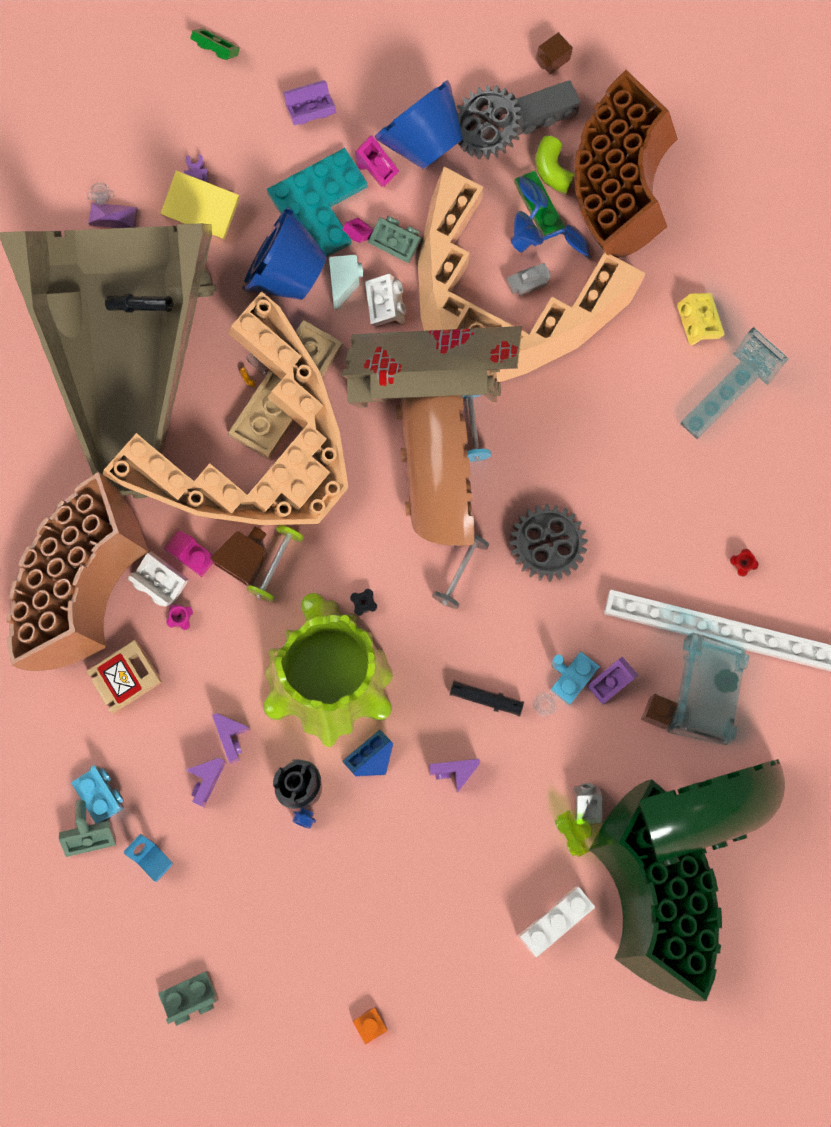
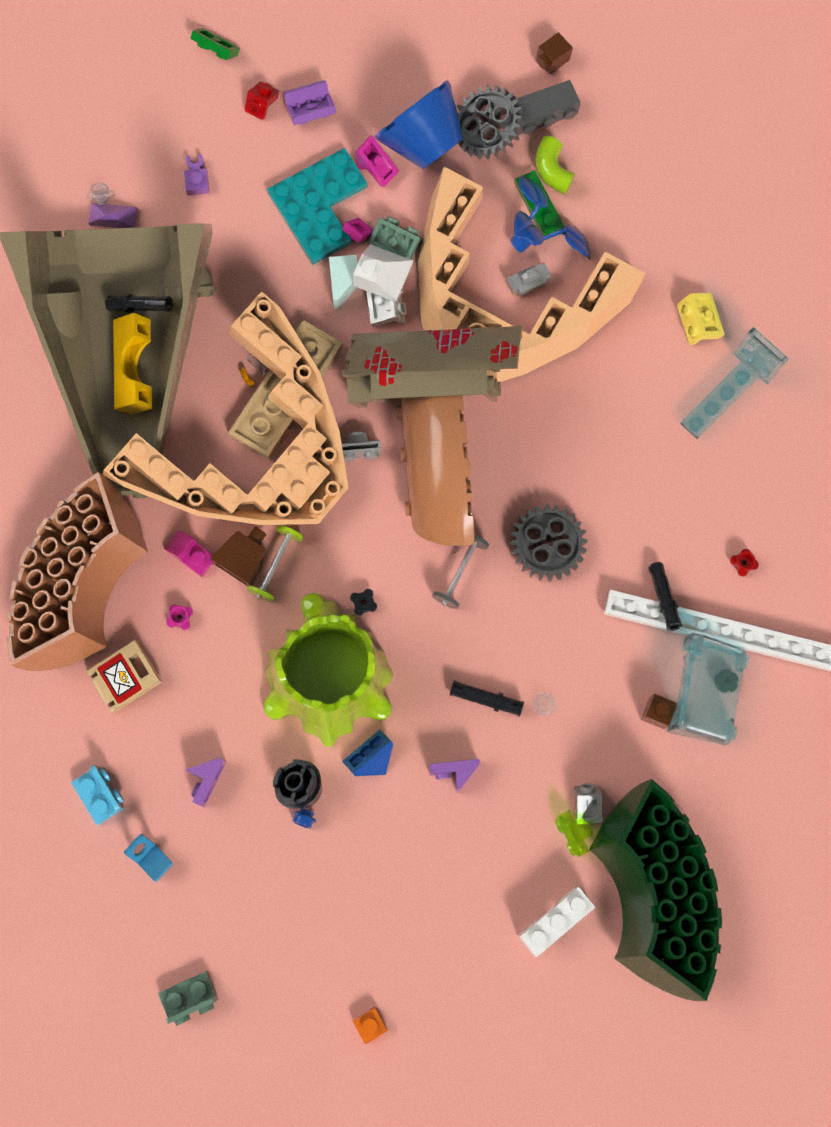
sand green plate [59,800,116,857] -> none
white bracket [127,551,189,606] -> none
light yellow tile [160,171,240,240] -> none
medium lavender slope [212,713,251,764] -> none
blue cone [242,207,327,300] -> none
axle [463,395,491,461] -> none
medium azure plate [550,652,600,705] -> none
dark orange brick [575,70,678,258] -> none
medium lavender slope [587,656,638,705] -> none
dark green brick [637,759,785,866] -> none
none -> yellow arch [113,313,152,415]
none -> red bracket [244,81,280,120]
none -> light grey piece [342,432,381,462]
none -> white slope [353,244,413,302]
none -> black pin [648,562,682,631]

